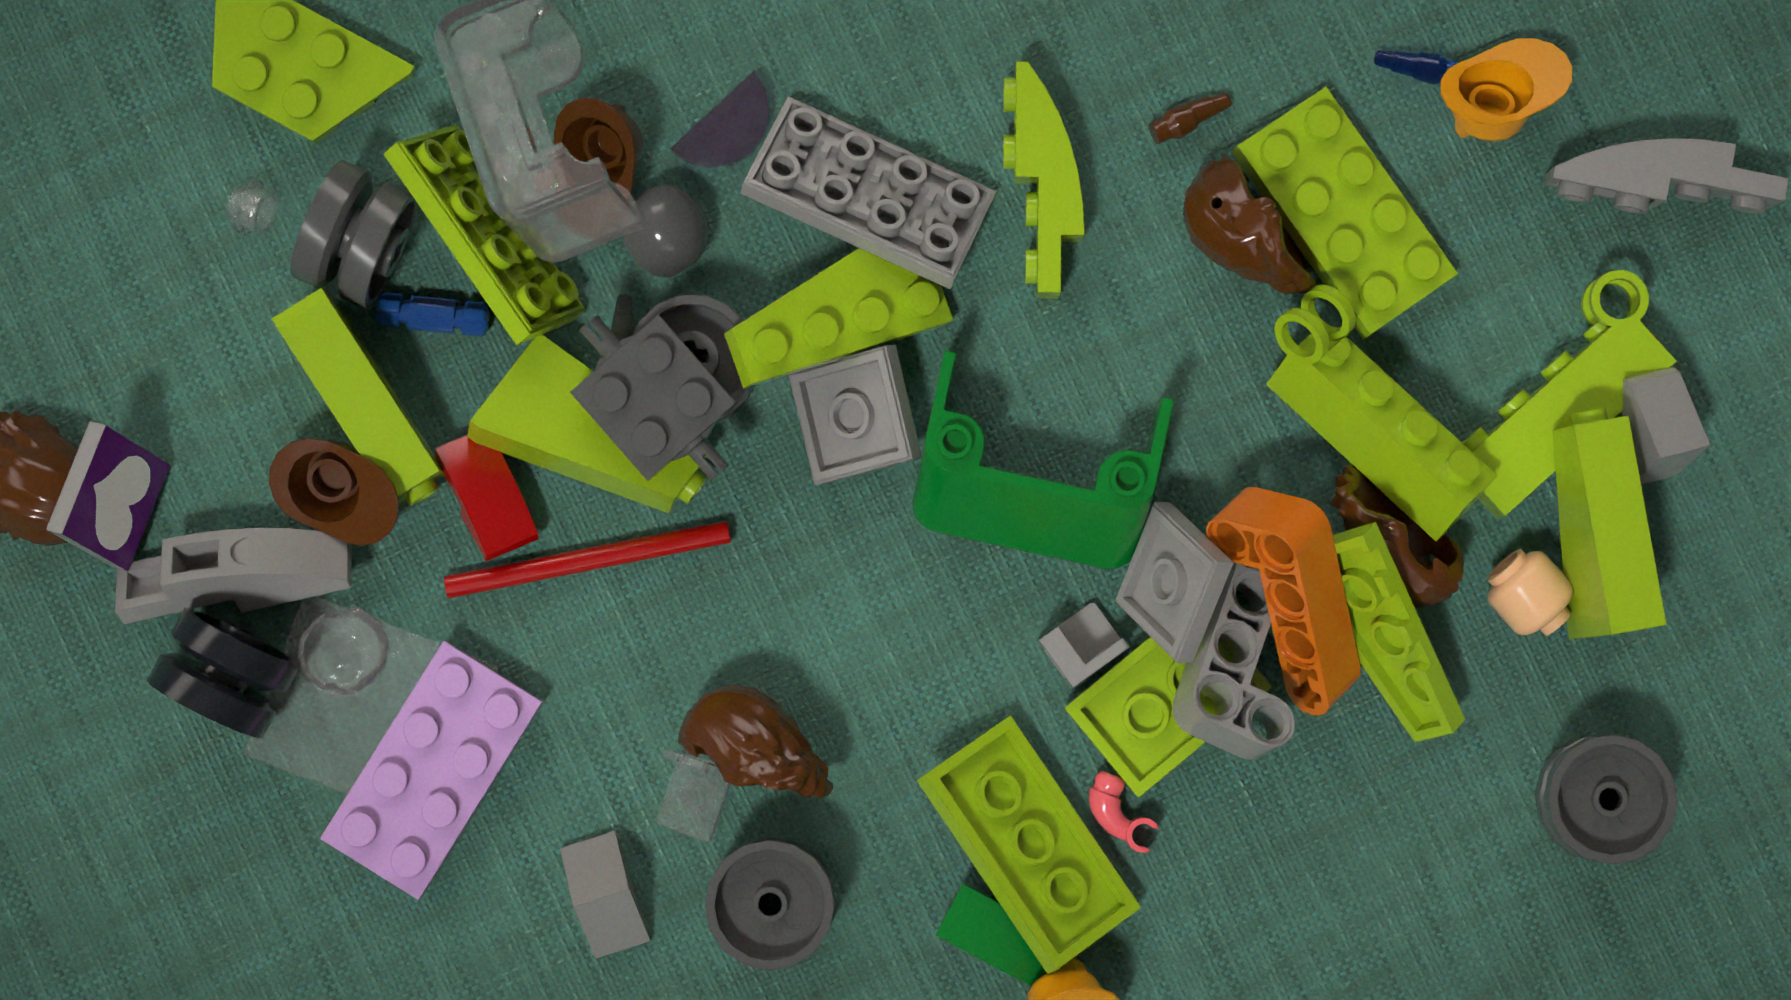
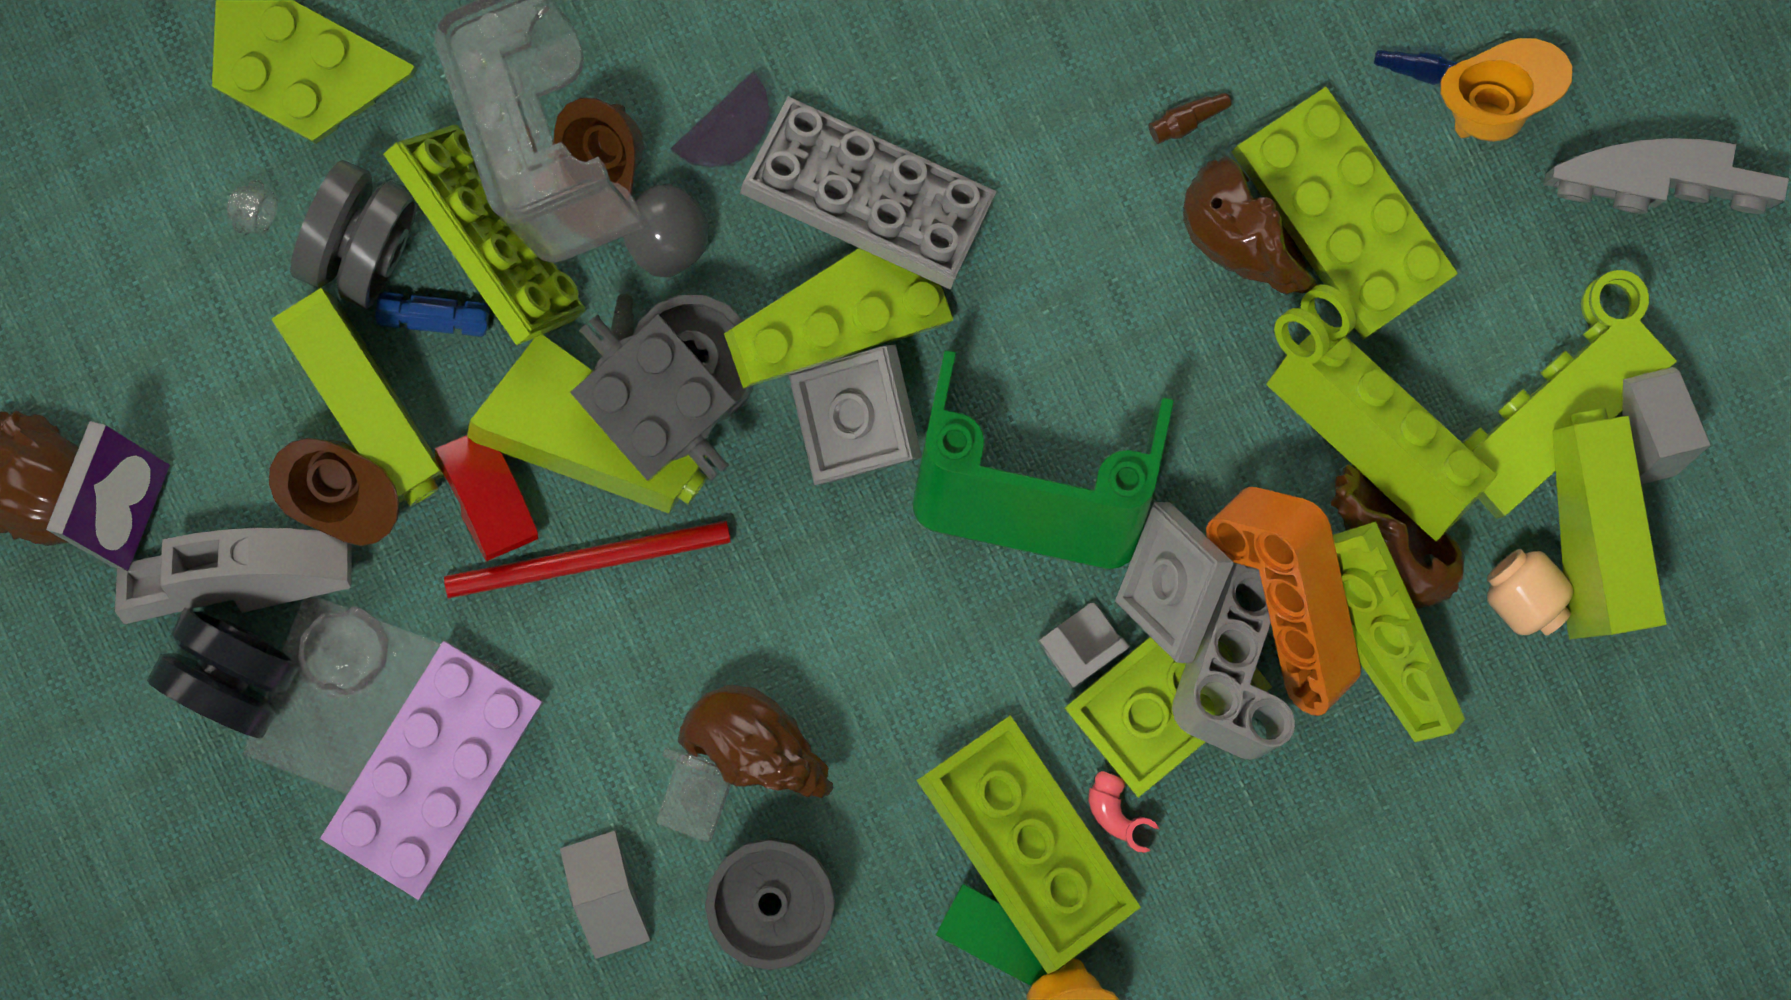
lime slope [1003,62,1084,299] -> none
dark grey wheel [1535,734,1678,864] -> none

